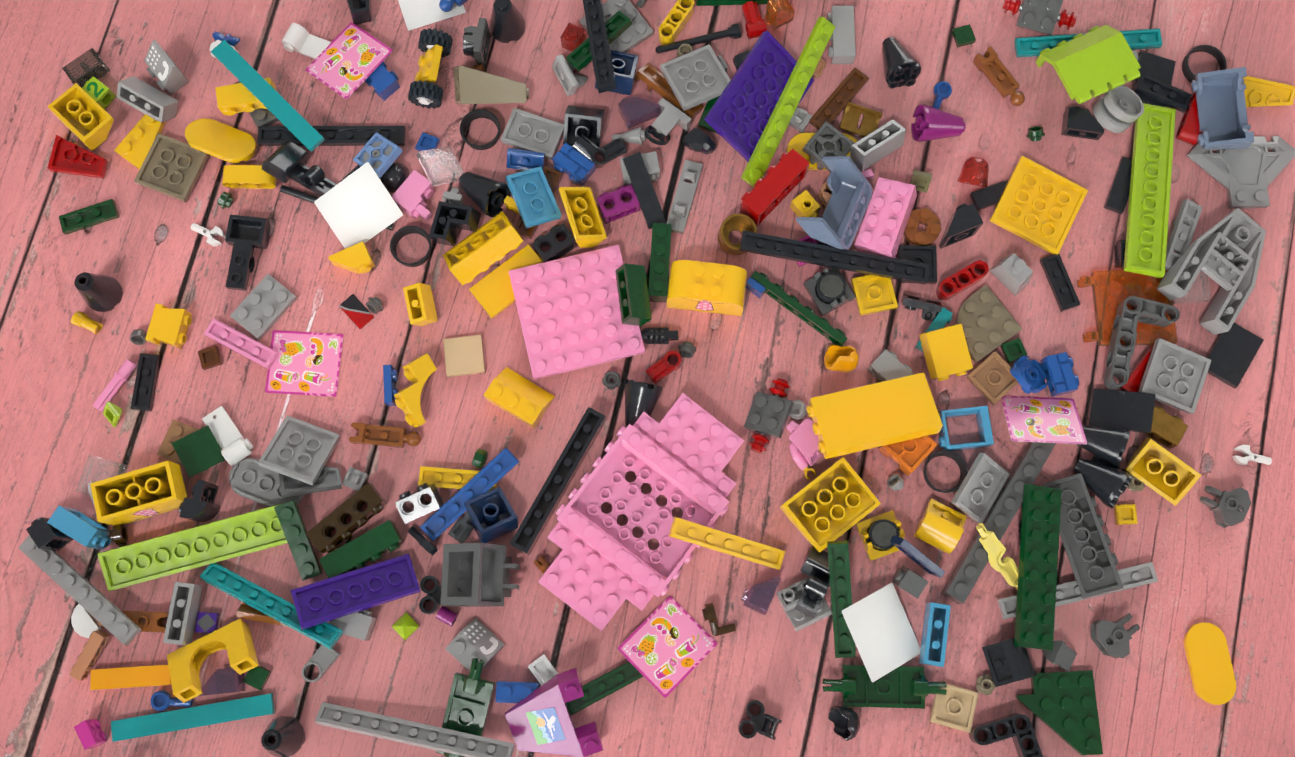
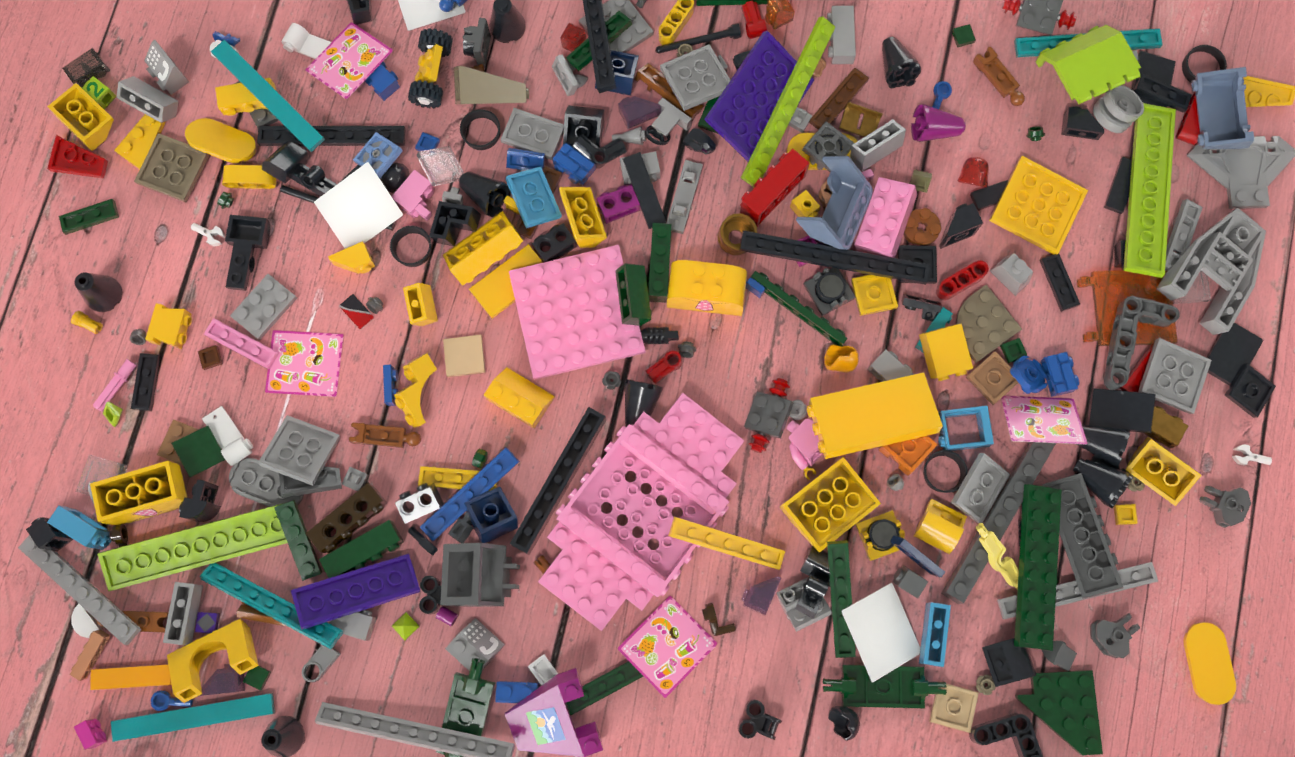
none -> black tile [1225,364,1276,418]

